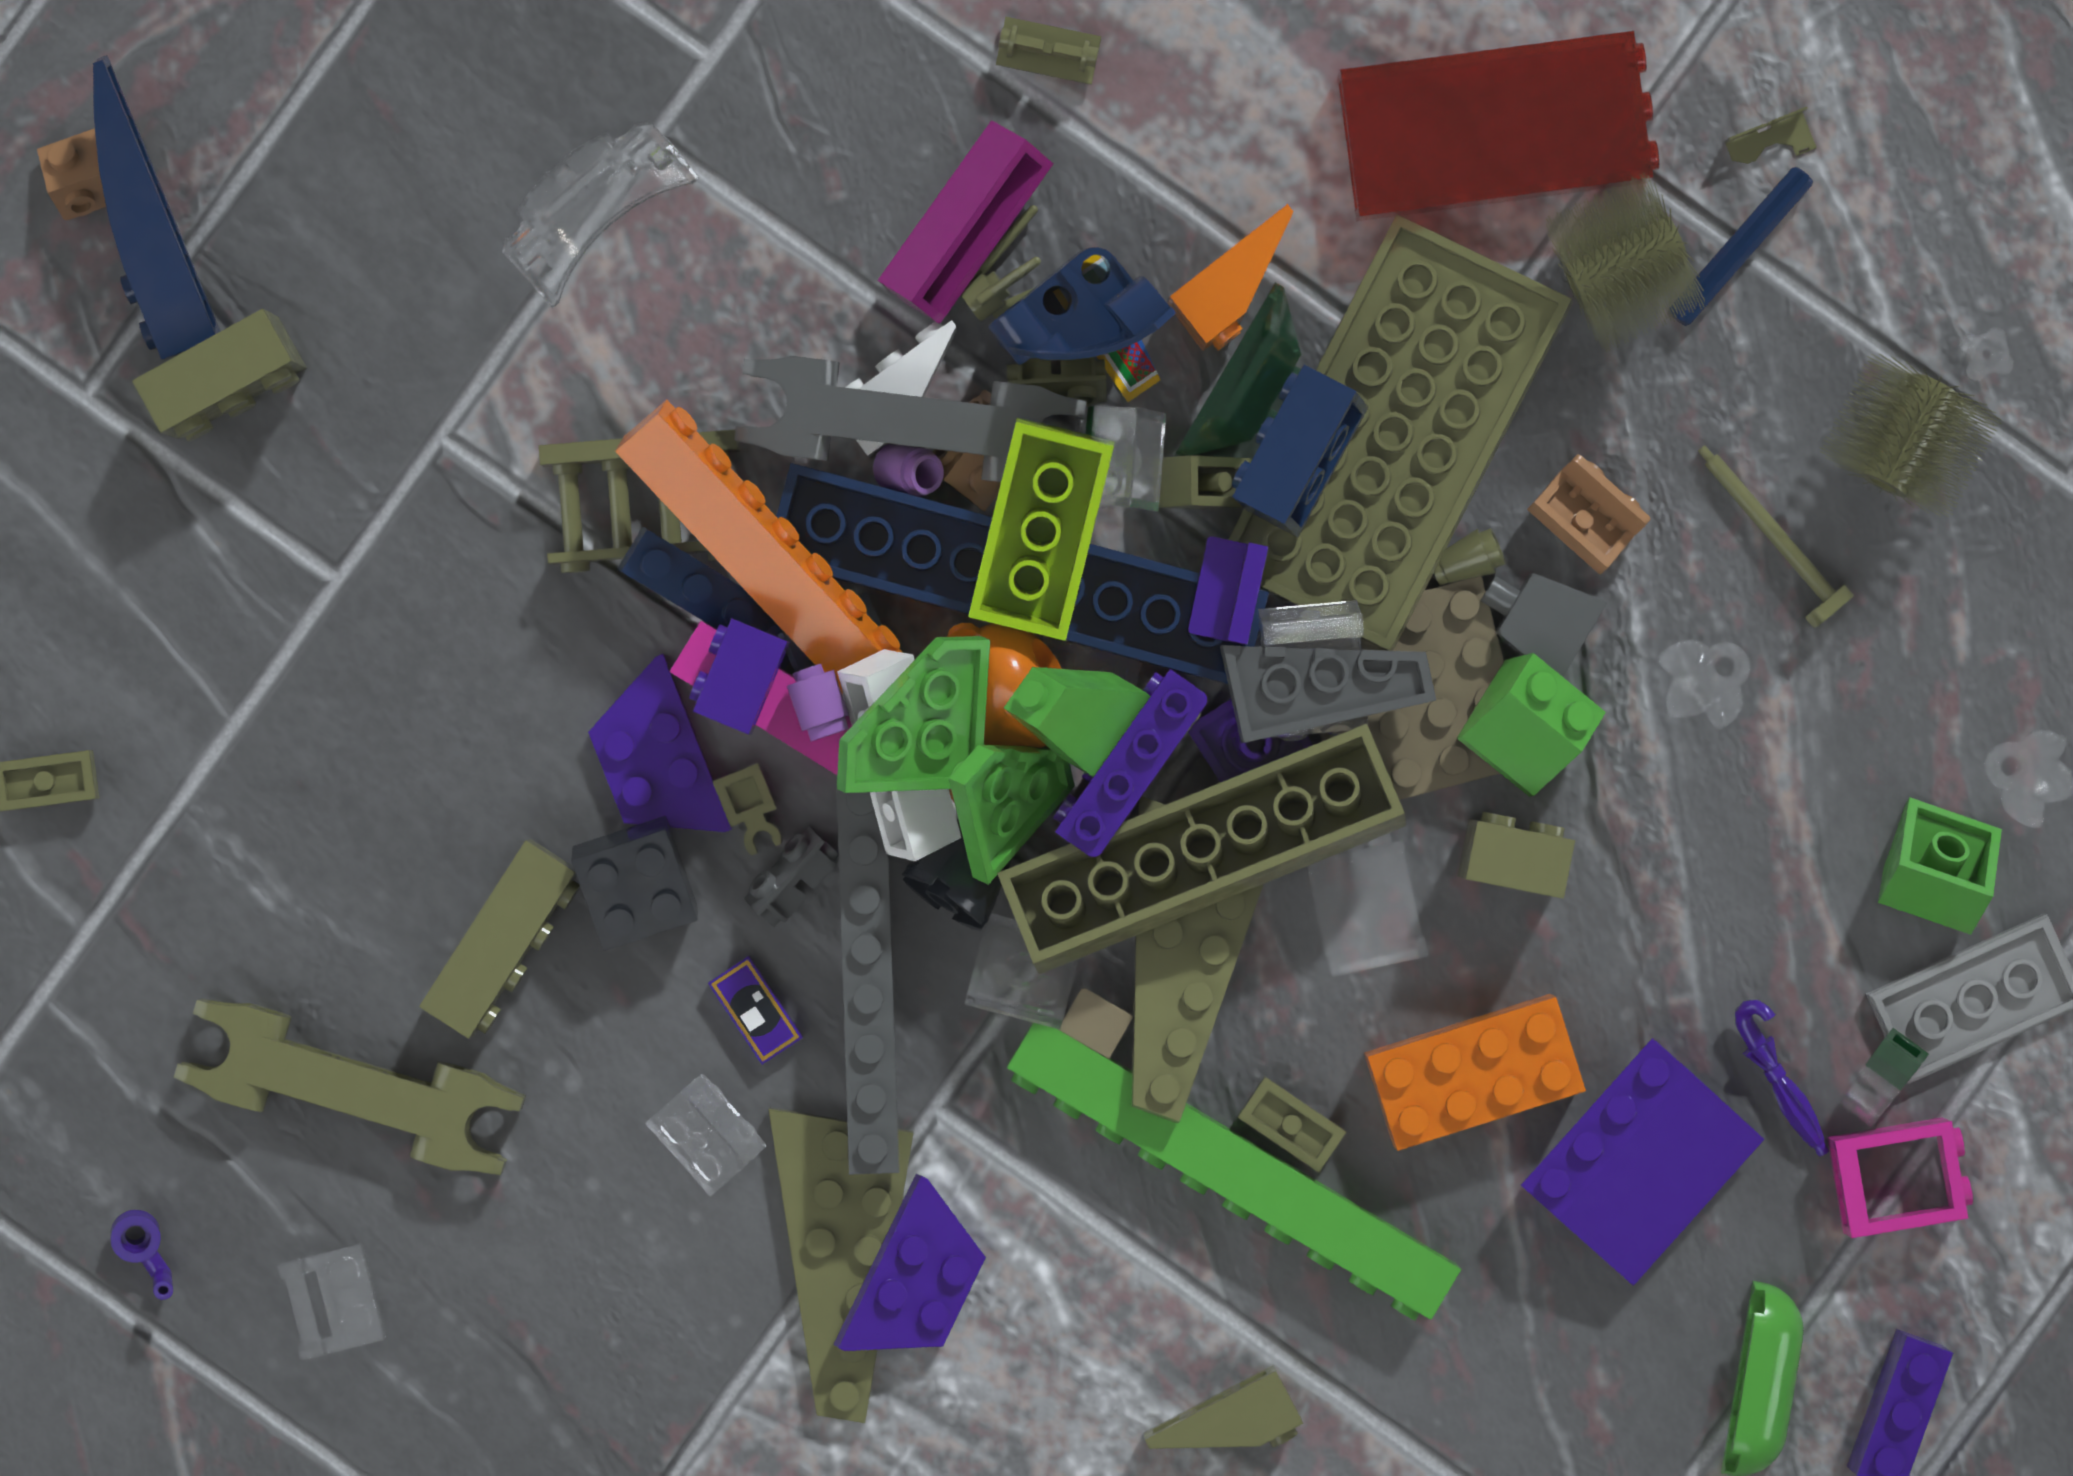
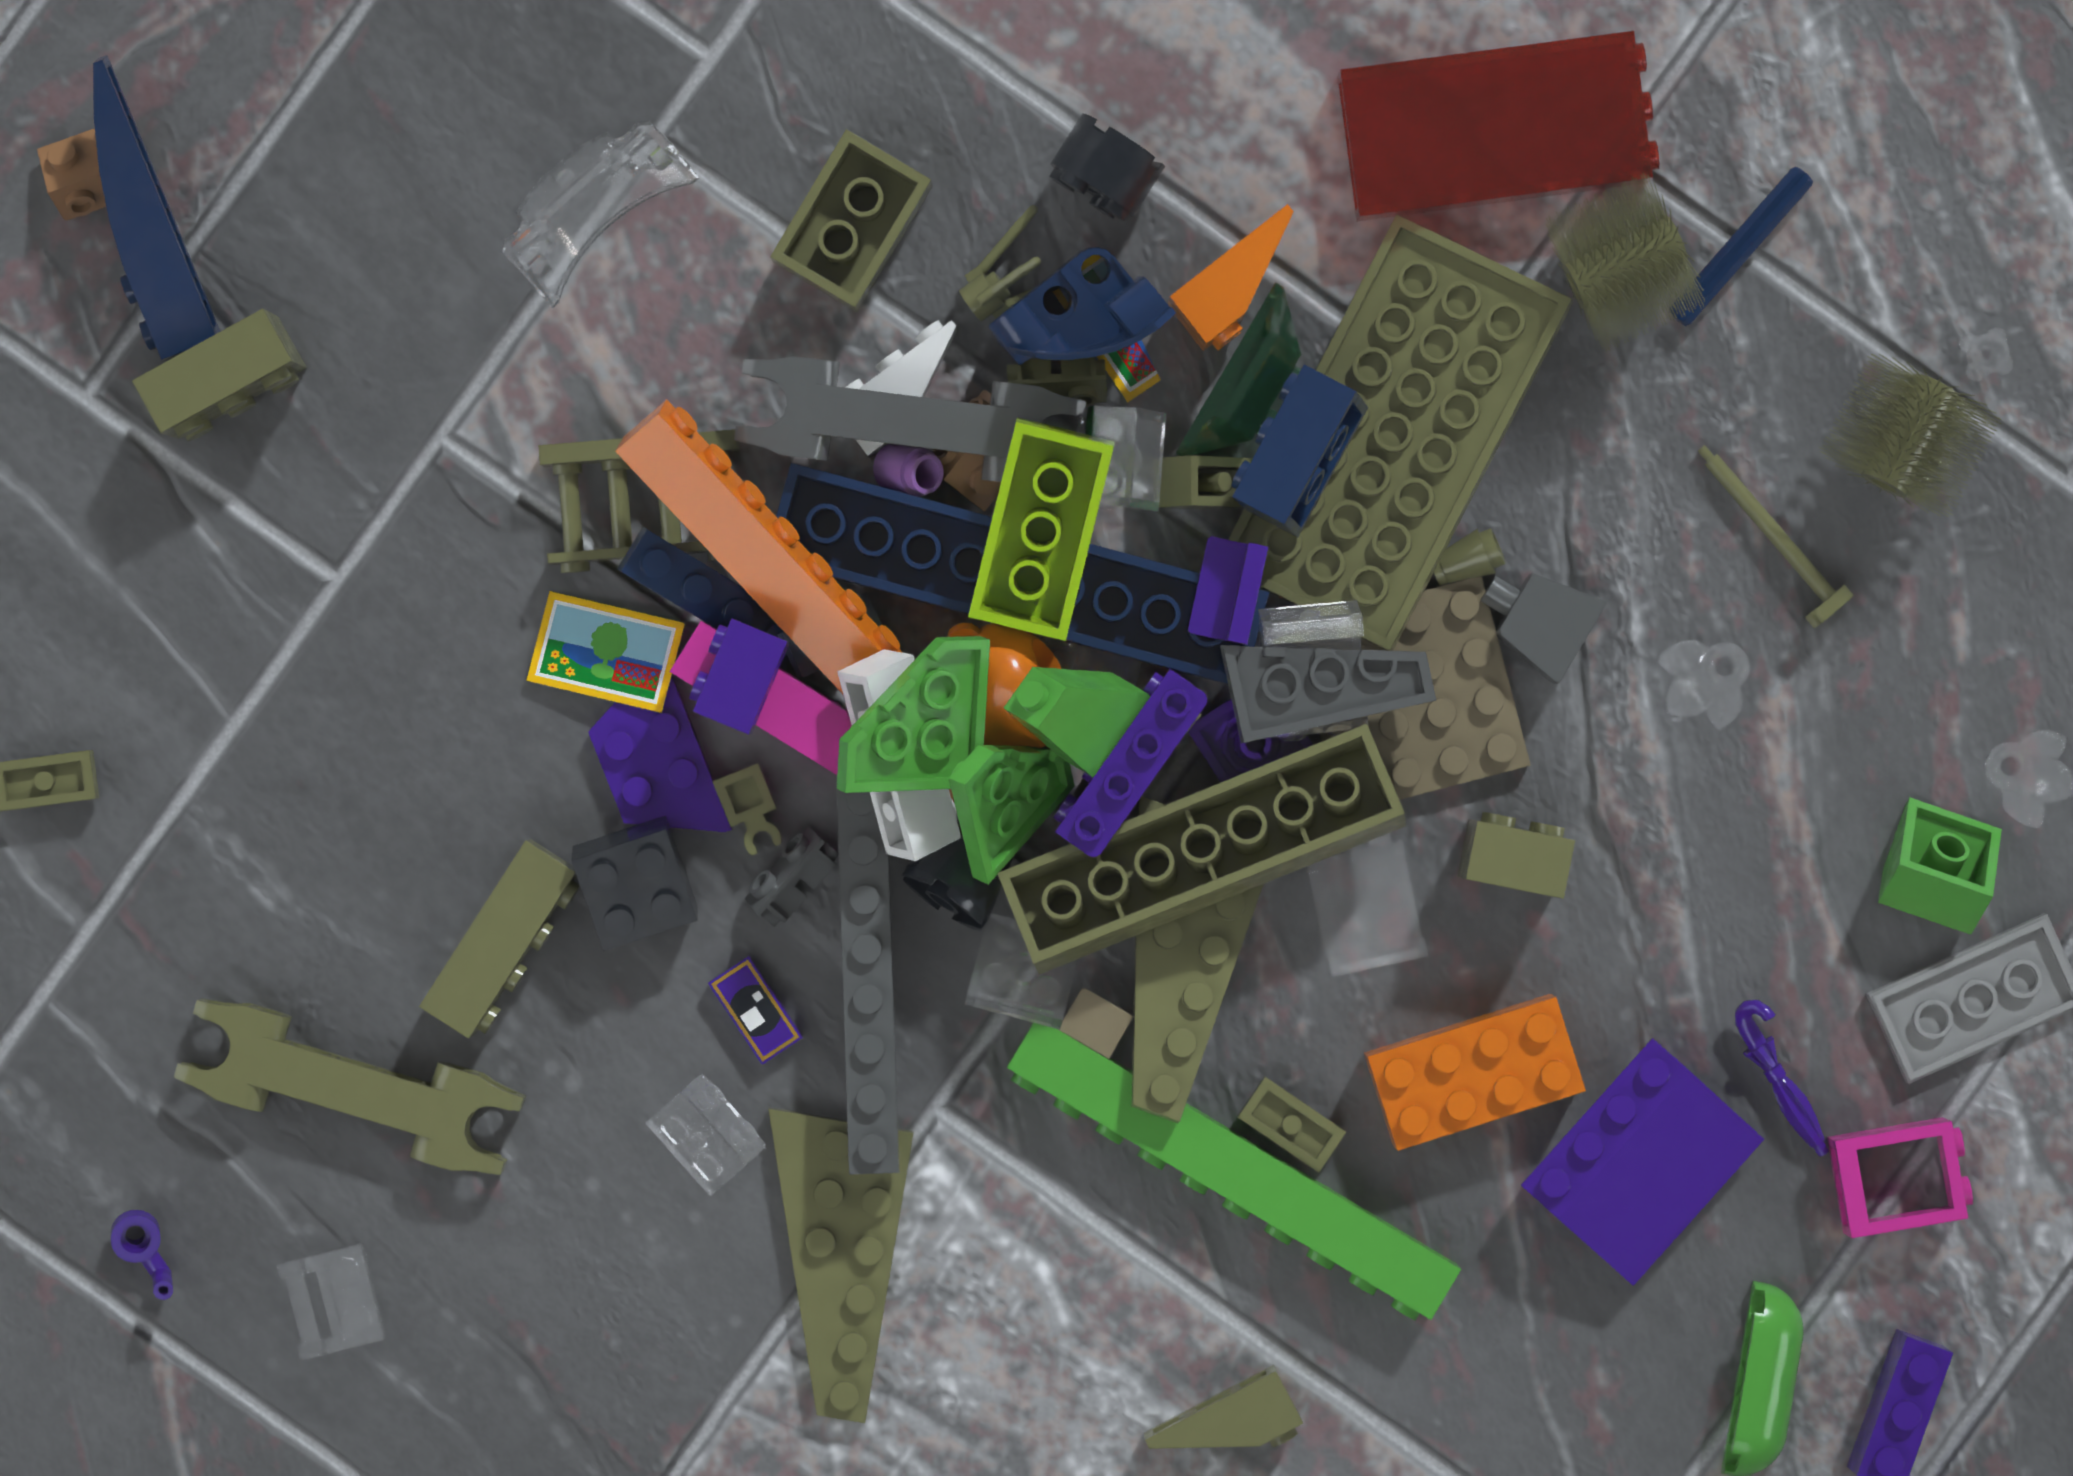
medium lavender brick [787,664,849,741] -> none
dark purple wing [833,1173,986,1351] -> none
magenta brick [877,120,1054,324] -> none
olive hinge [996,17,1102,85] -> none
bright green slope [1457,653,1606,797] -> none
medium nougat bracket [1527,454,1651,575] -> none
olive piece [1724,106,1817,164] -> none
leg [1839,1028,1929,1127] -> none
none -> sticker [526,591,685,713]
none -> olive brick [770,129,933,313]
none -> black brick [1049,113,1165,221]

